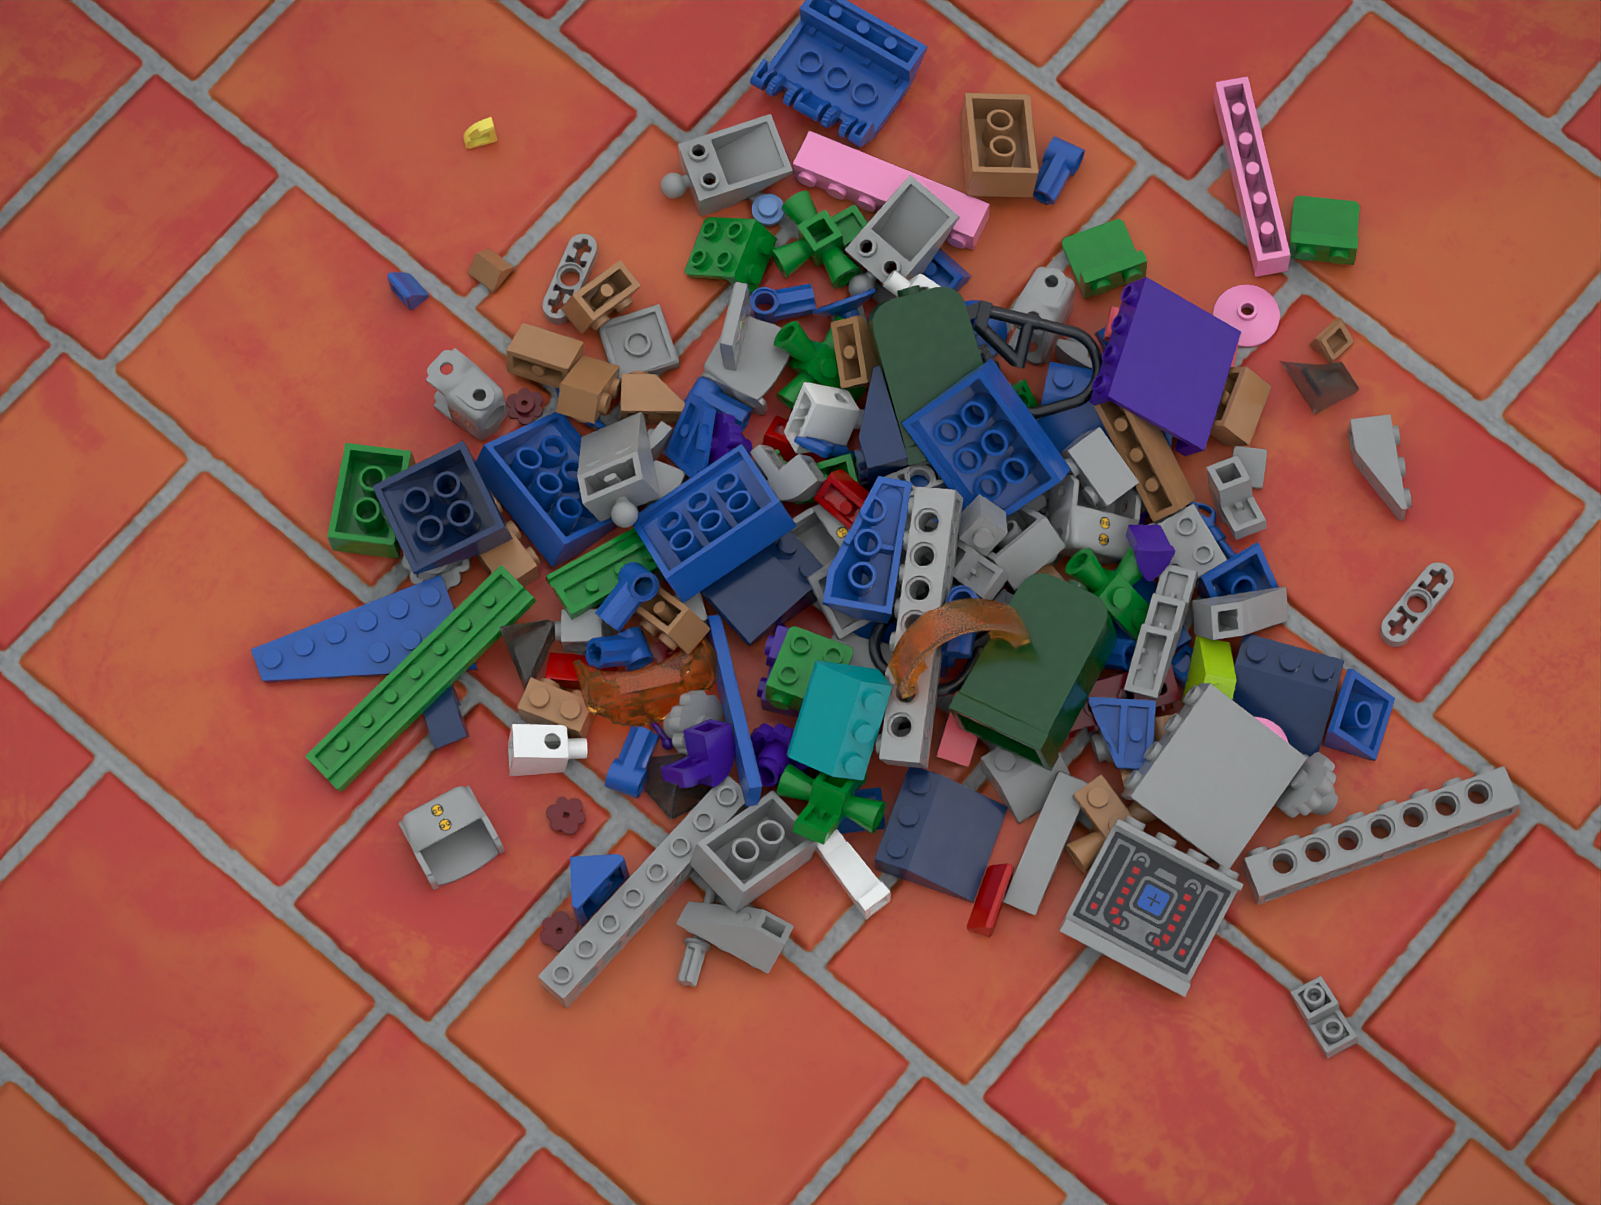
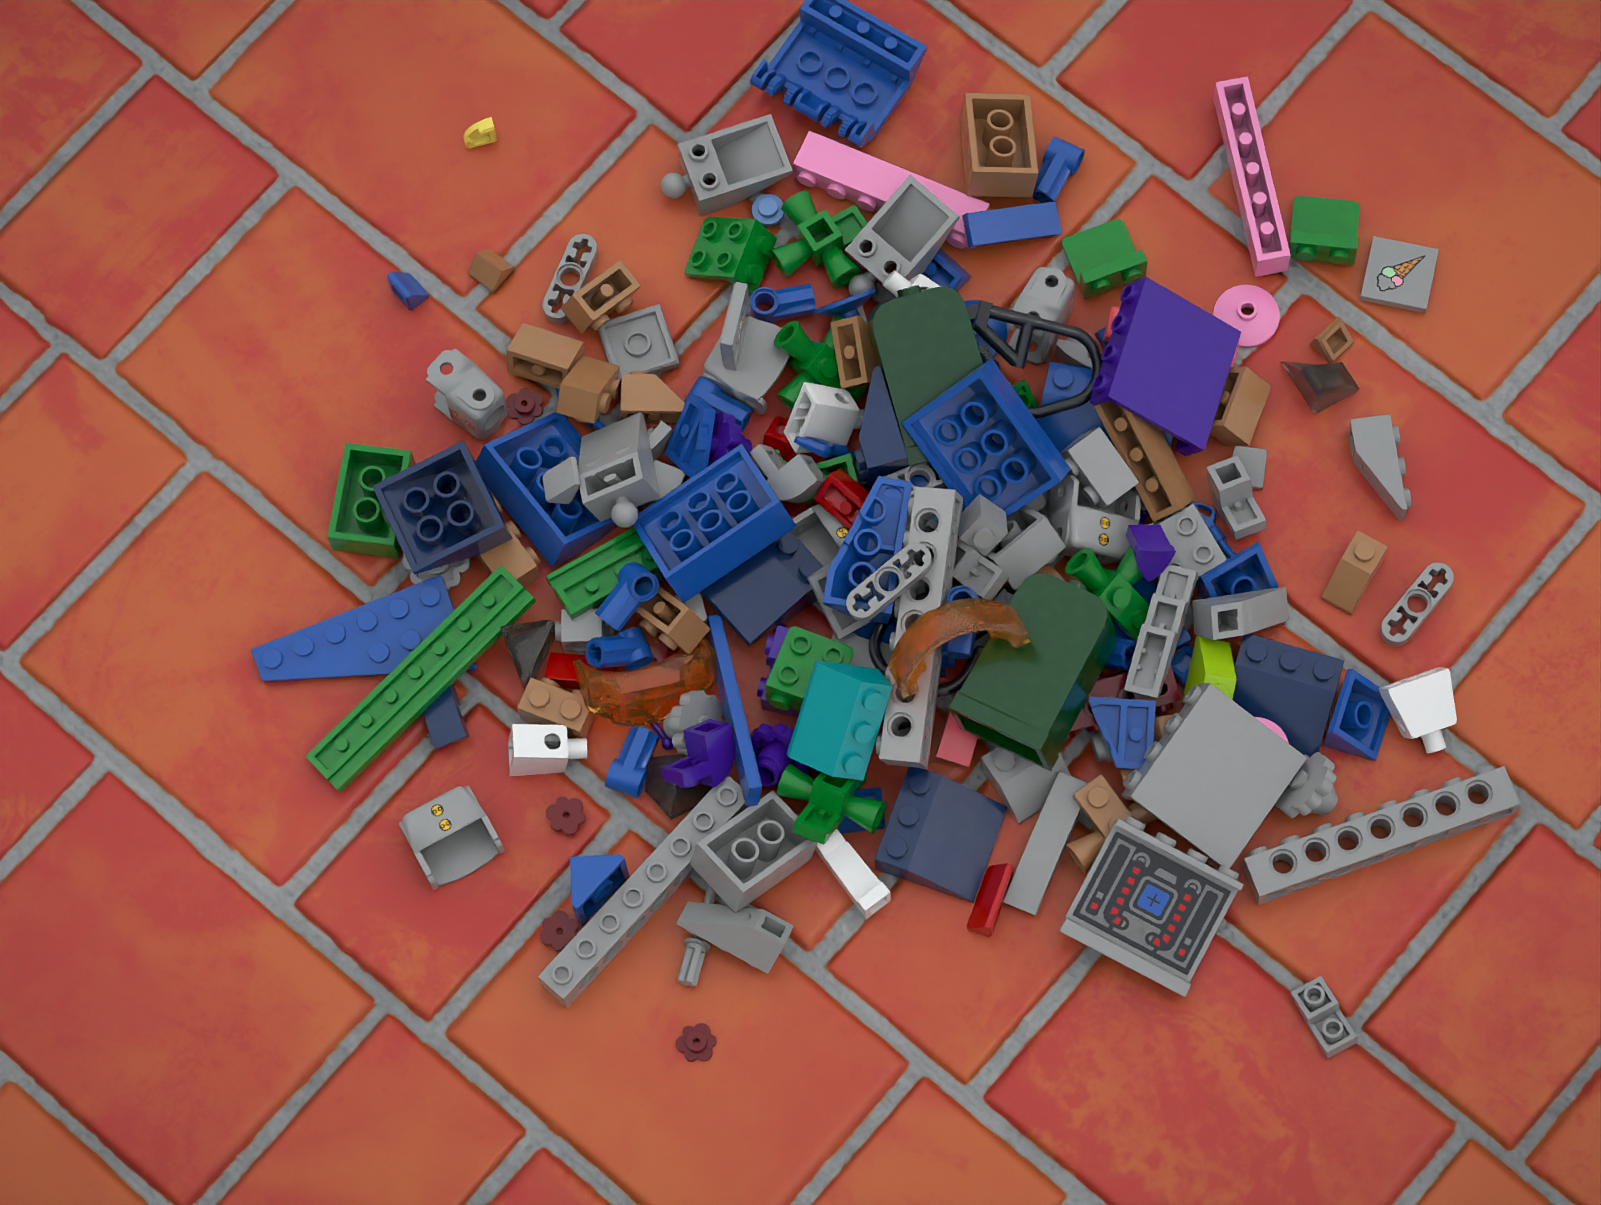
none -> light grey slope [542,457,581,504]
none -> dark red plant [676,1023,717,1062]
none -> light grey beam [846,543,933,622]
none -> blue tile [962,201,1062,248]
none -> medium nougat slope [1321,530,1388,615]
none -> light grey tile [1360,236,1439,314]
none -> white torso [1378,667,1457,753]

